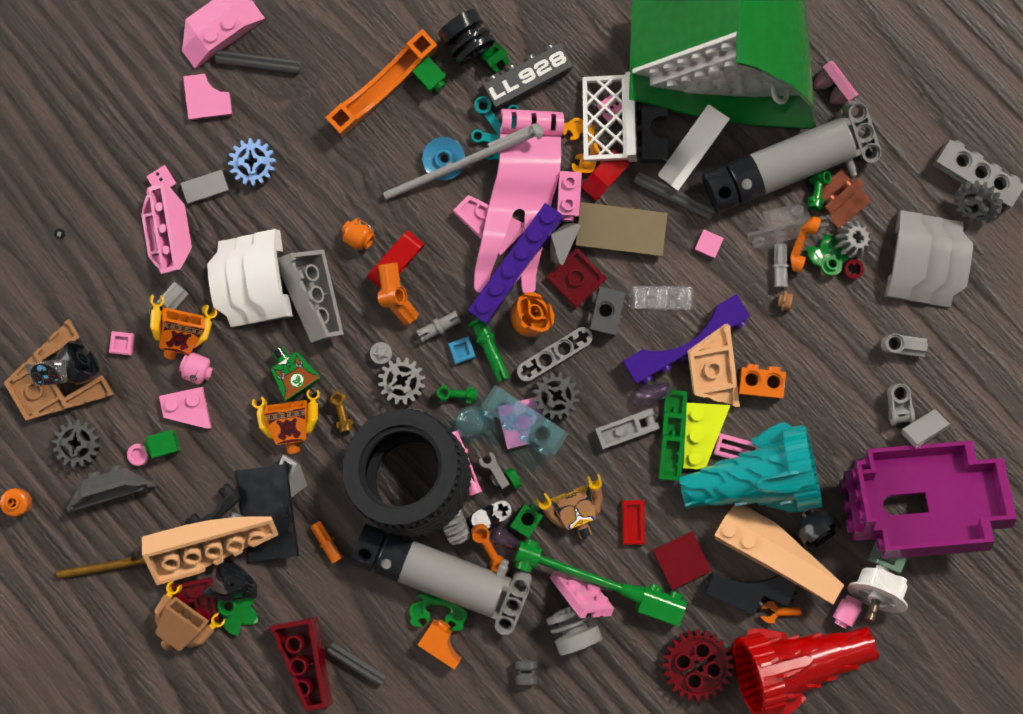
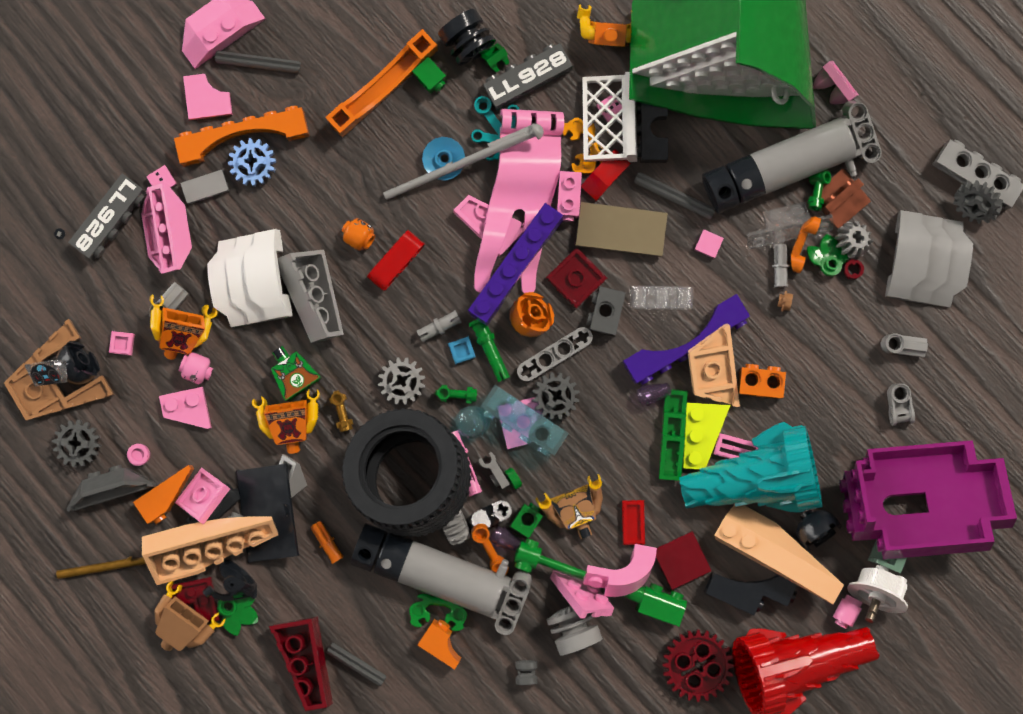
orange head [0,488,32,517] -> none
green brick [144,430,181,458] -> none
light grey tile [370,342,392,364] -> none
orange piece [378,263,418,325] -> none
light grey slope [550,222,581,265] -> none
light grey plate [595,408,660,449] -> none
white panel [658,105,730,191] -> none
orange bar [759,601,802,623] -> none
light grey tile [901,409,950,448] -> none
none -> dark grey brick [68,173,146,261]
none -> orange slope [133,465,194,525]
none -> orange arch [174,106,310,167]
none -> bright pink plate [175,467,230,525]
none -> orange torso [577,4,632,47]
none -> bright pink arch [583,544,657,597]

